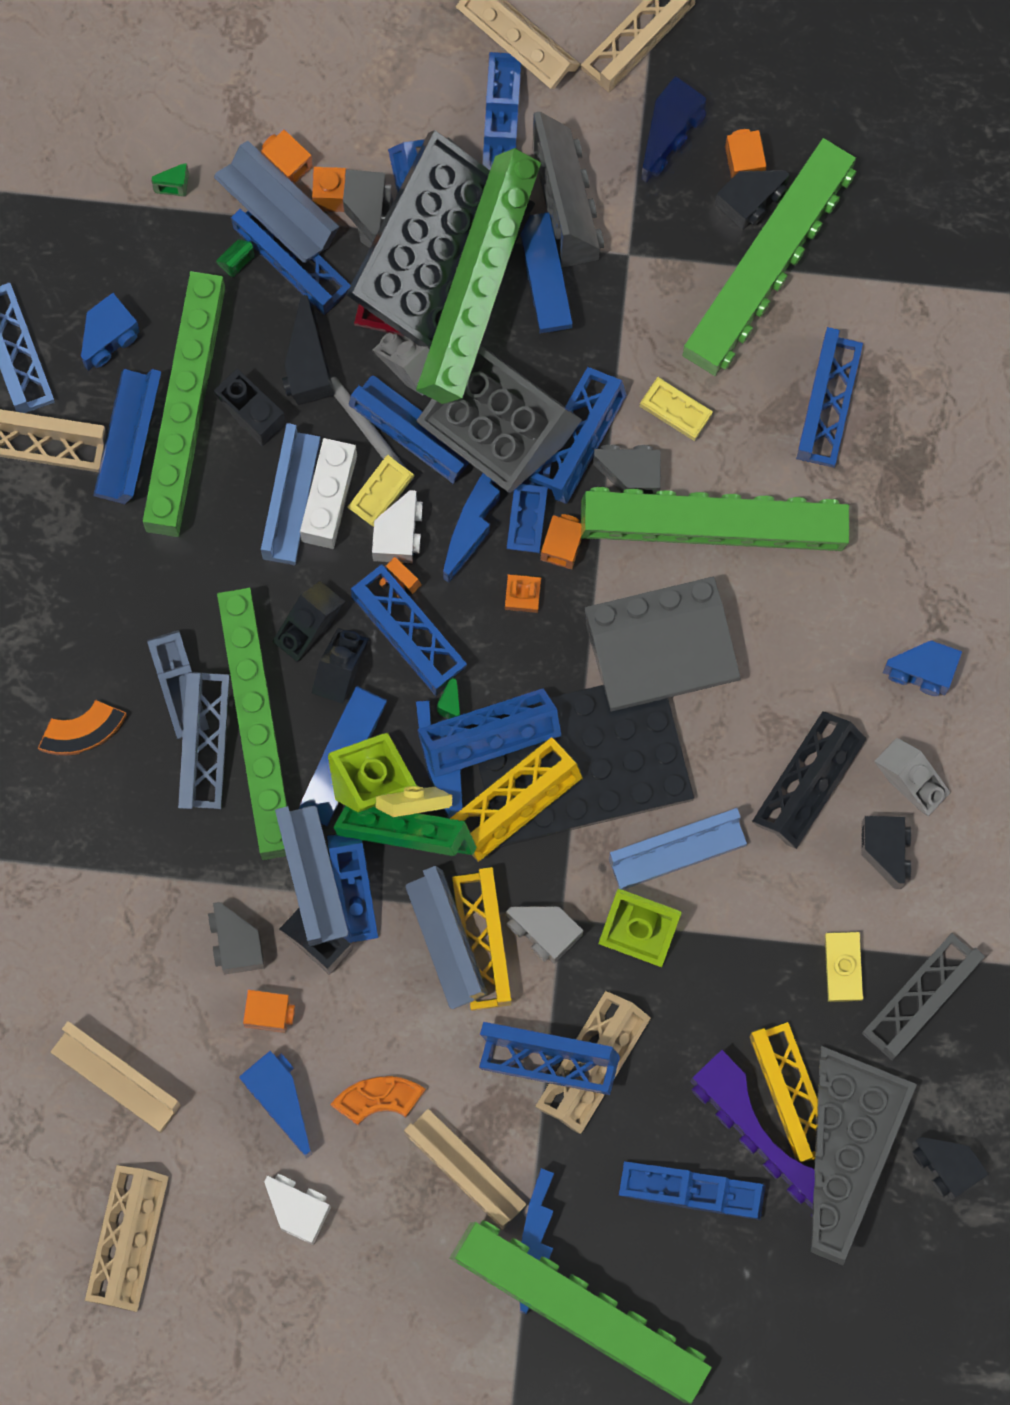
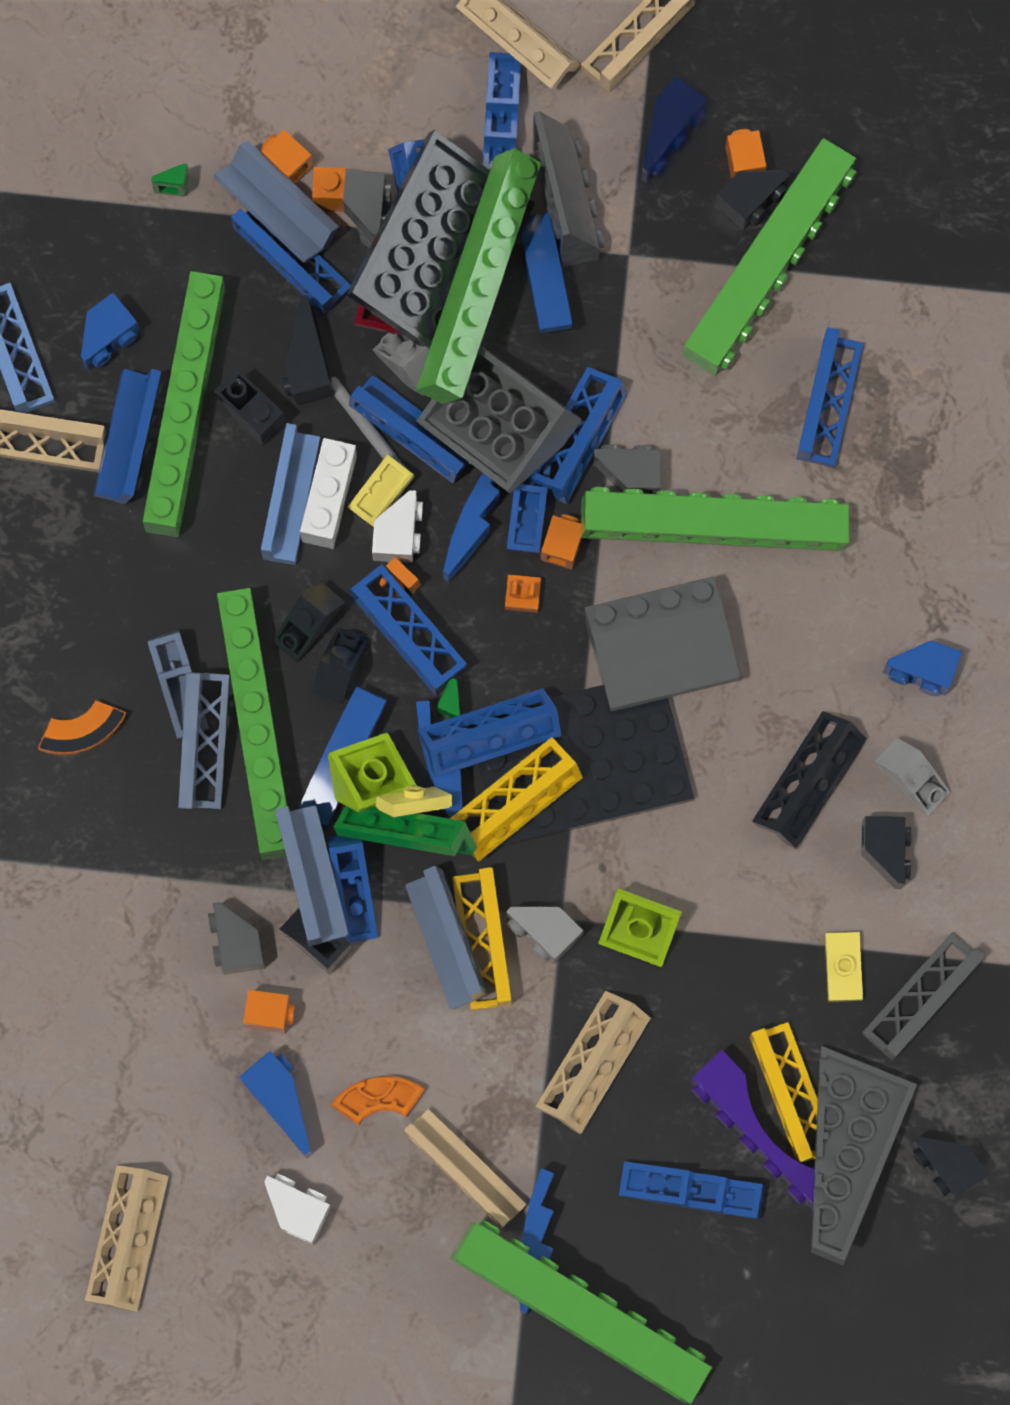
tan fence [51,1021,181,1133] -> none
green slope [216,240,255,277] -> none
blue fence [479,1022,620,1095] -> none
medium blue fence [609,808,747,890] -> none
light yellow plate [639,377,713,441] -> none

